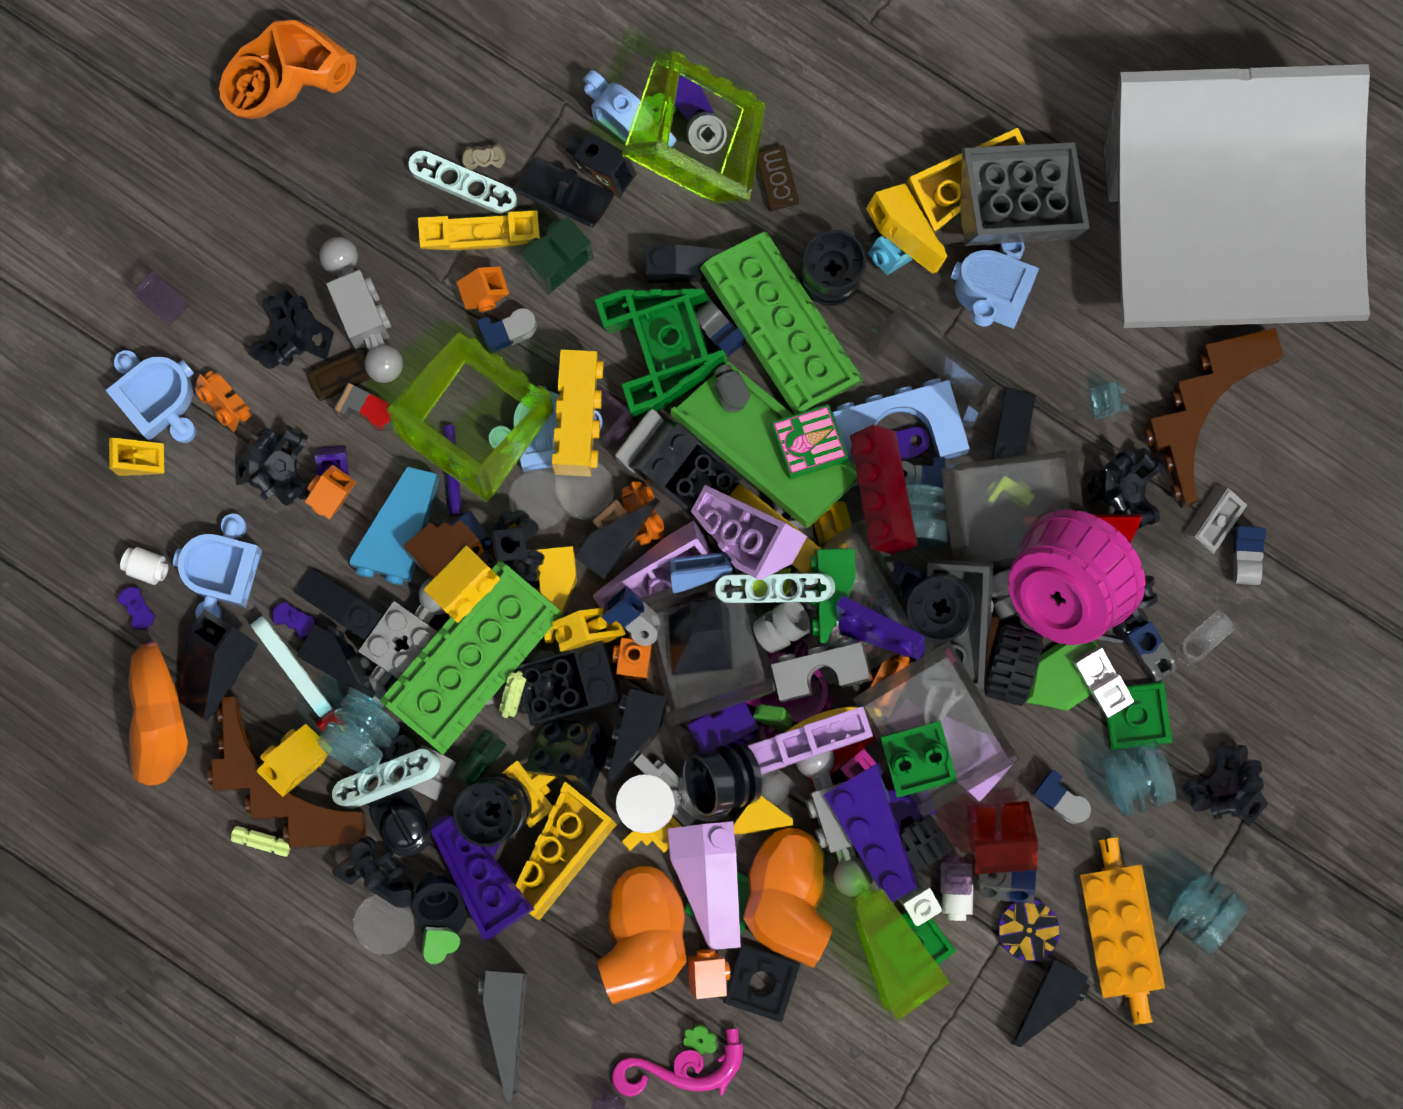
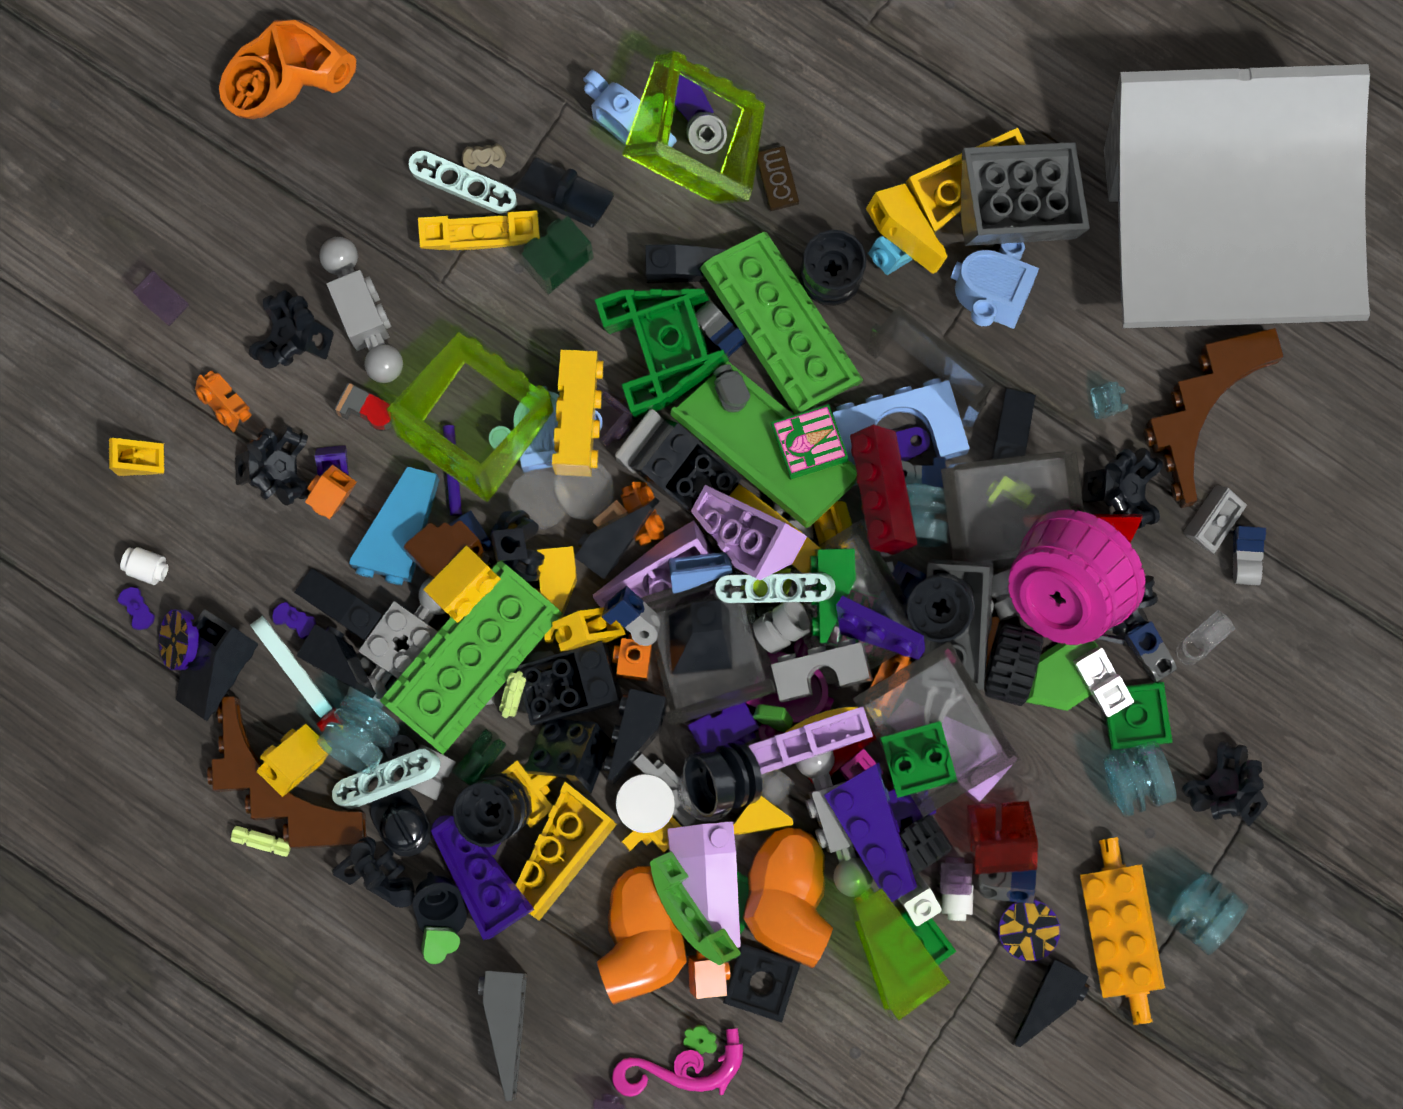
light blue piece [106,350,196,443] -> none
orange piece [128,640,188,786] -> none
light blue piece [173,514,262,619] -> none
dark brown tile [307,349,371,401] -> none
clear tile [353,894,415,955] -> none
orange brick [457,266,509,312] -> none
leg [477,308,537,354] -> none
black torso [565,134,637,198] -> none
leg [1032,770,1091,824] -> none
none -> tile [159,610,199,670]
none -> bright green slope [650,851,741,966]

